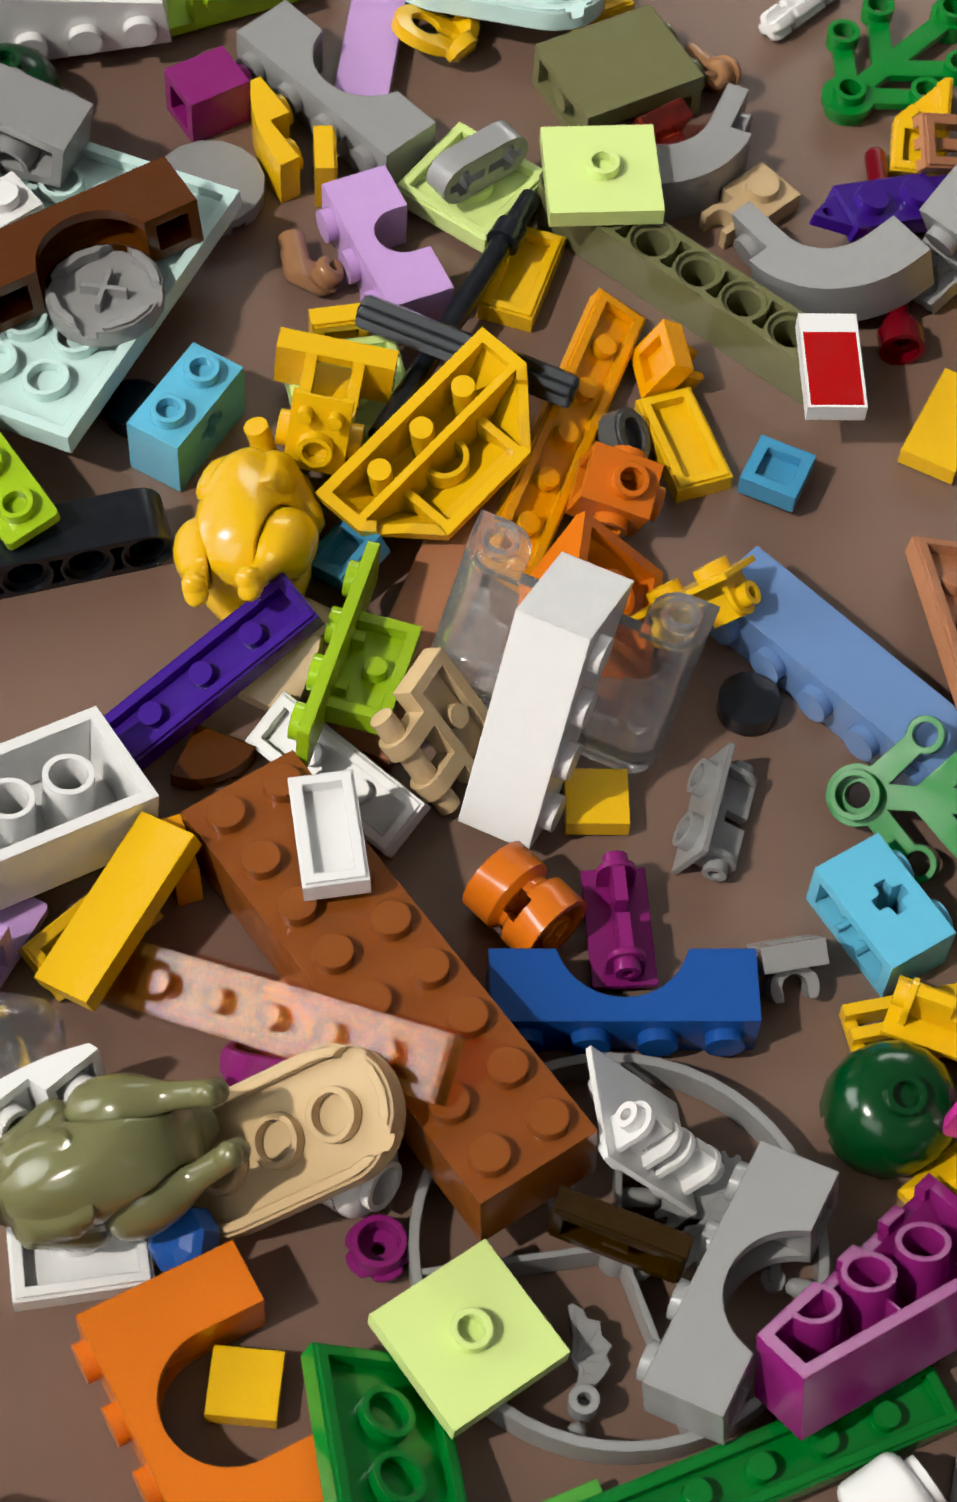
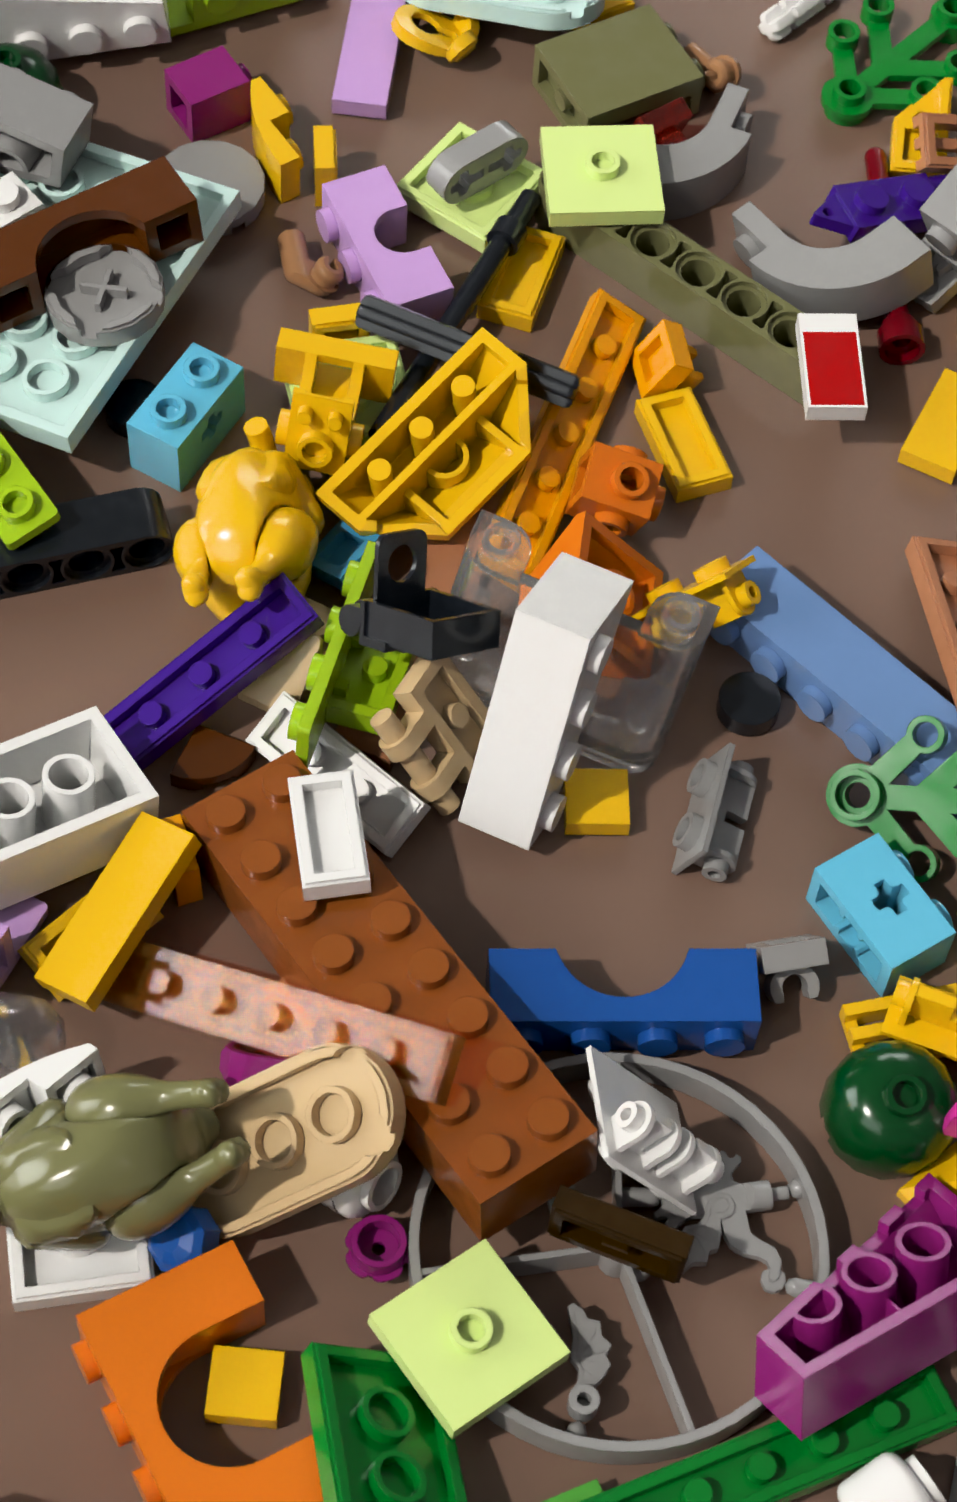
light grey arch [236,0,436,185] -> none
orange wheel [462,841,588,950] -> none
magenta hinge [580,850,659,990] -> none
dark grey tile [594,407,651,458] -> none
light grey arch [636,1140,839,1446] -> none
tan plate [698,162,801,249] -> none
dark azure plate [737,434,817,513] -> none
none -> black piece [339,528,501,661]

